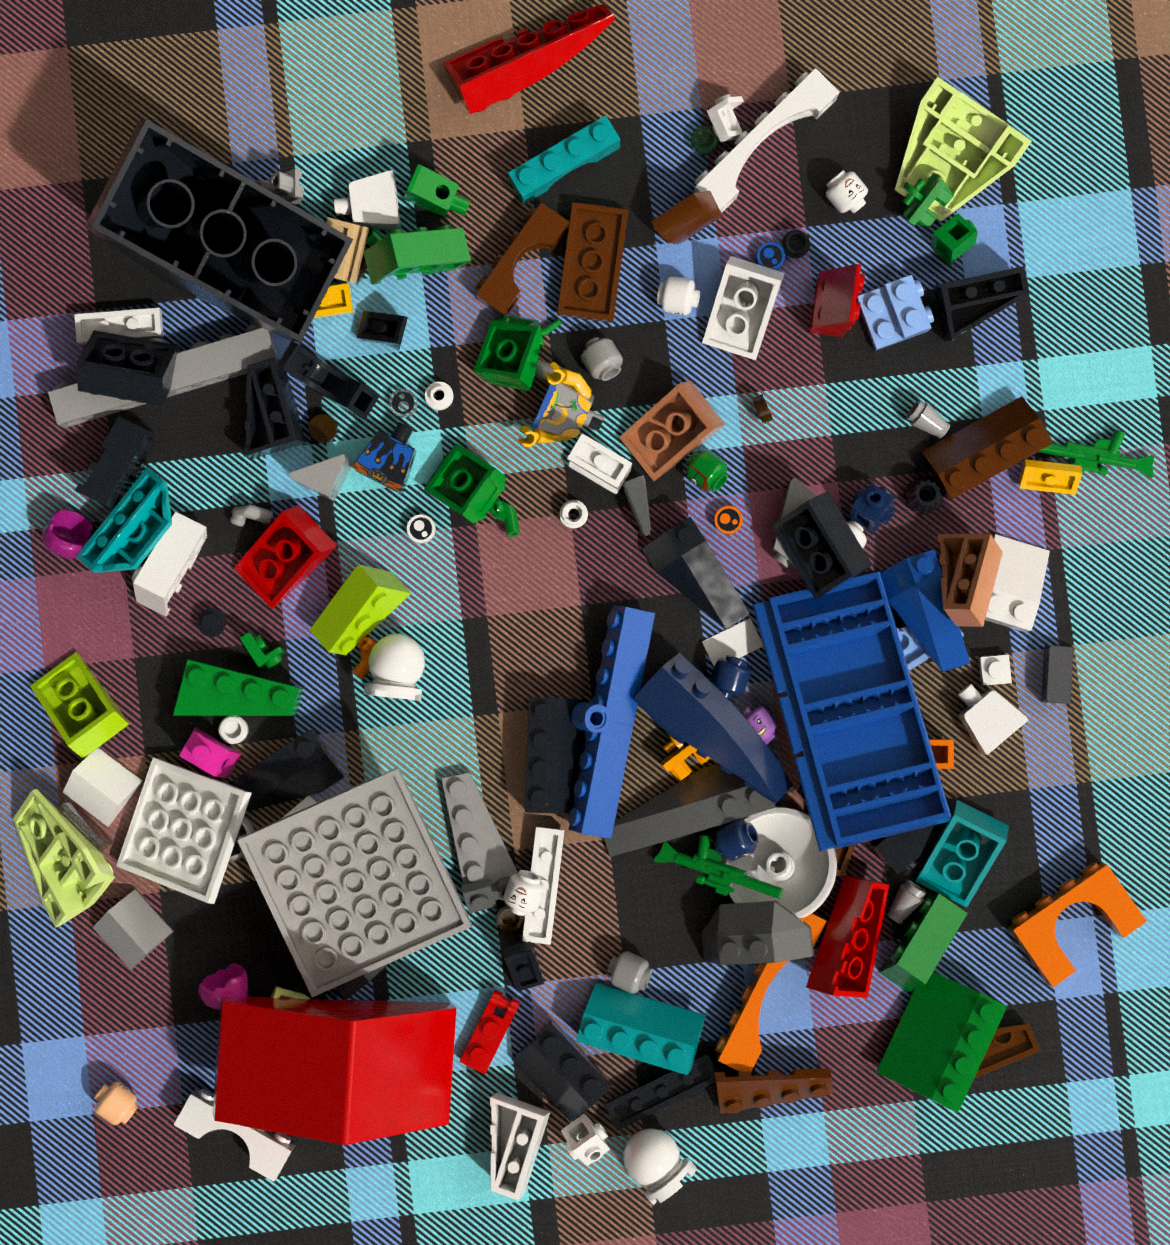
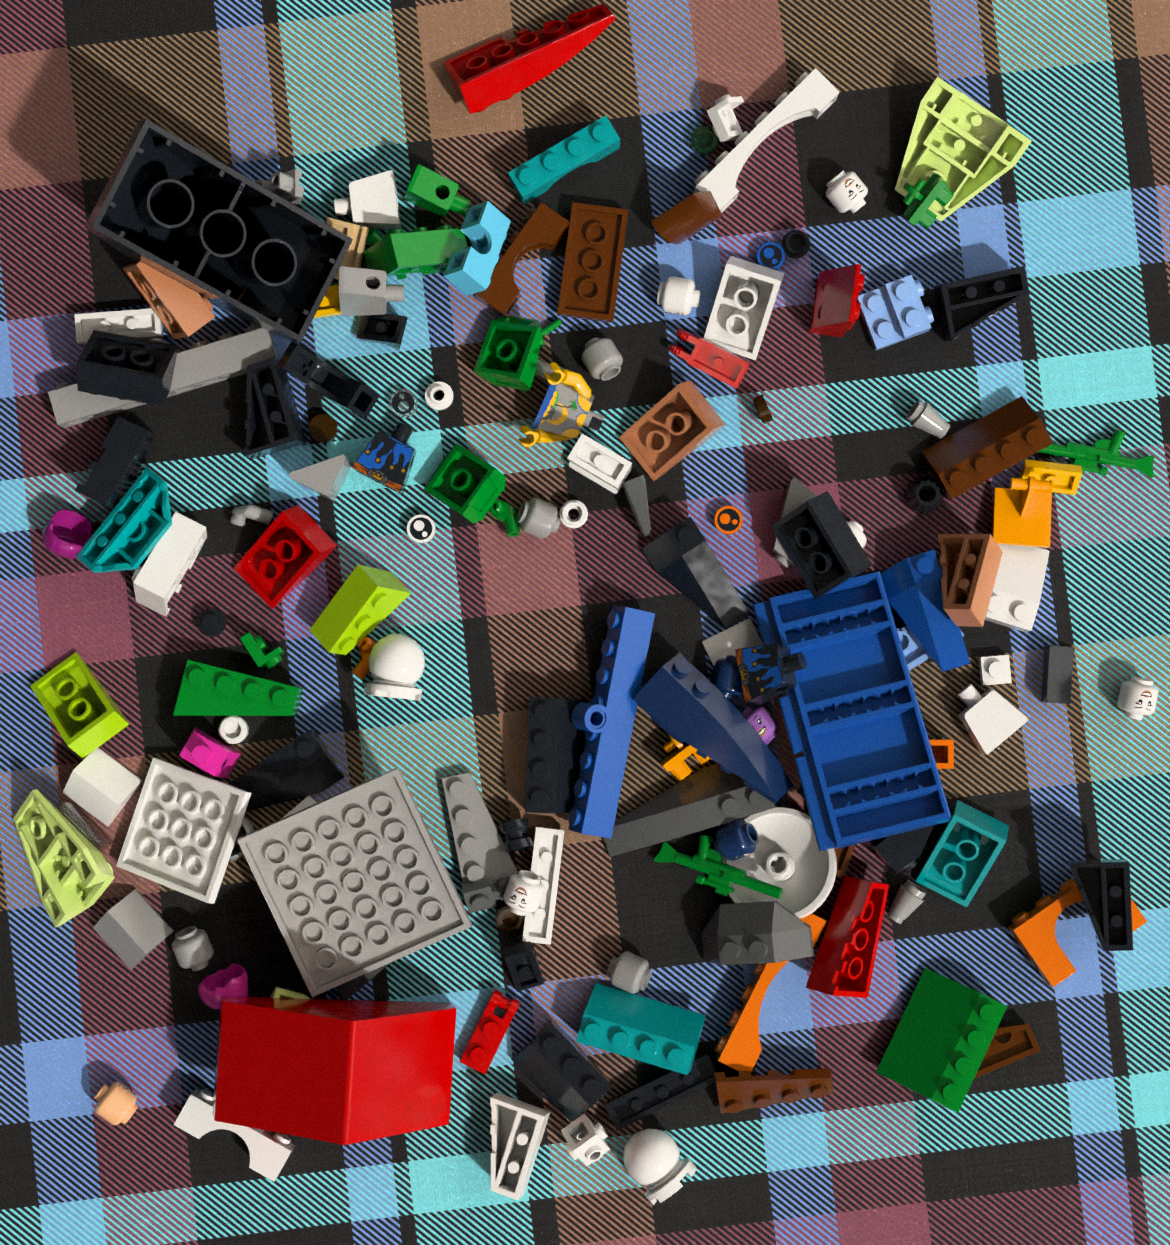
green head [686,450,728,492] -> none
dark blue brick [849,483,895,535] -> none
green wedge [879,894,968,992] -> none
green brick [931,213,978,266] -> none
none -> nougat slope [123,261,215,339]
none -> light grey head [171,926,214,971]
none -> light grey torso [339,266,404,316]
none -> medium azure arch [443,201,511,296]
none -> black wheel [499,818,534,853]
none -> light grey head [516,498,561,539]
none -> hinge [668,328,750,389]
none -> torso [735,644,807,705]
none -> light orange plate [992,476,1053,548]
none -> black wedge [1067,859,1133,951]
none -> white head [1117,676,1159,720]

